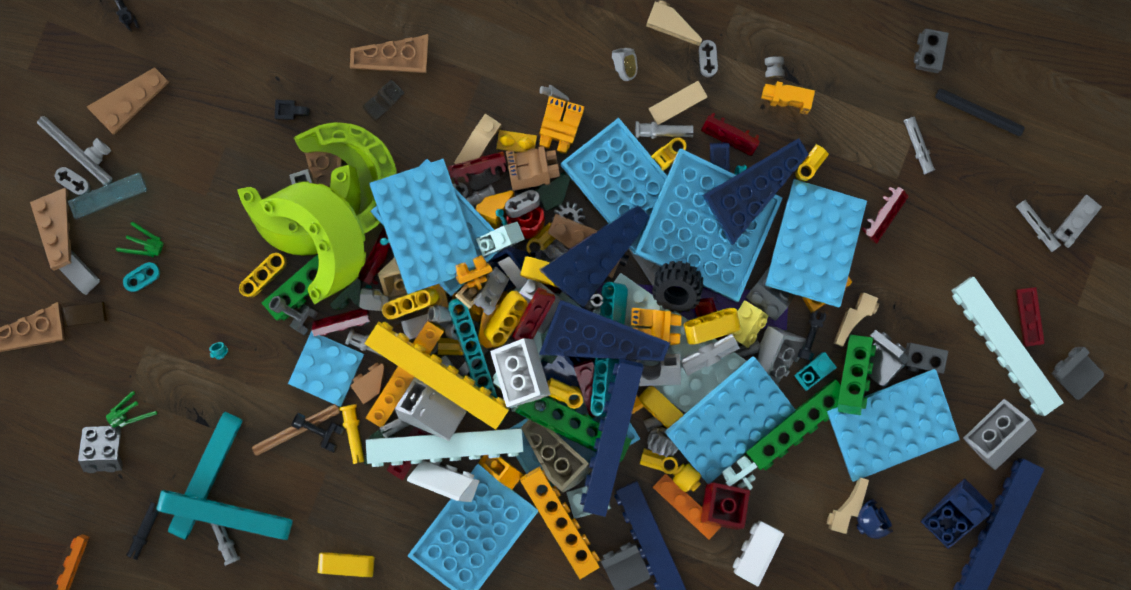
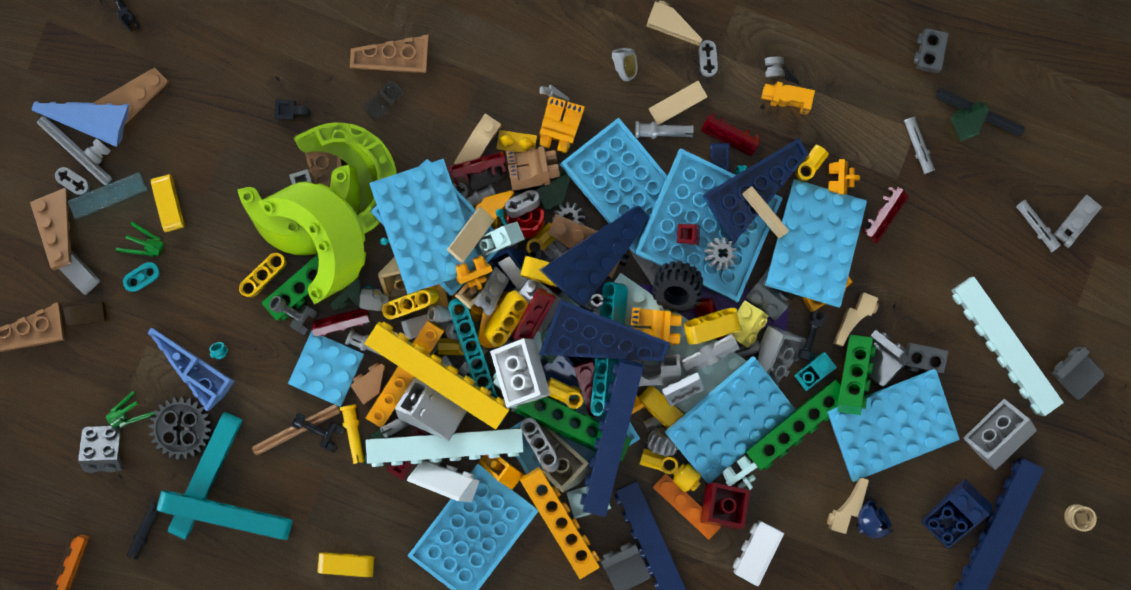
light grey pin [211,523,241,566] -> none
dark red plate [358,227,392,285] -> none
yellow piece [651,138,687,171] -> none
dark red plate [1016,287,1045,347] -> none
none -> medium blue wedge [32,101,129,147]
none -> medium blue wedge [148,328,235,411]
none -> dark grey gear [148,397,213,460]
none -> yellow beam [151,174,184,232]
none -> tan tile [447,207,495,263]
none -> light grey beam [521,418,560,472]
none -> light grey bracket [662,373,705,406]
none -> dark red slope [677,224,700,245]
none -> light grey gear [704,237,737,270]
none -> tan tile [742,186,789,239]
none -> light orange hips [828,159,860,195]
none -> clear green slope [950,101,989,142]
none -> tan wheel [1064,504,1097,531]

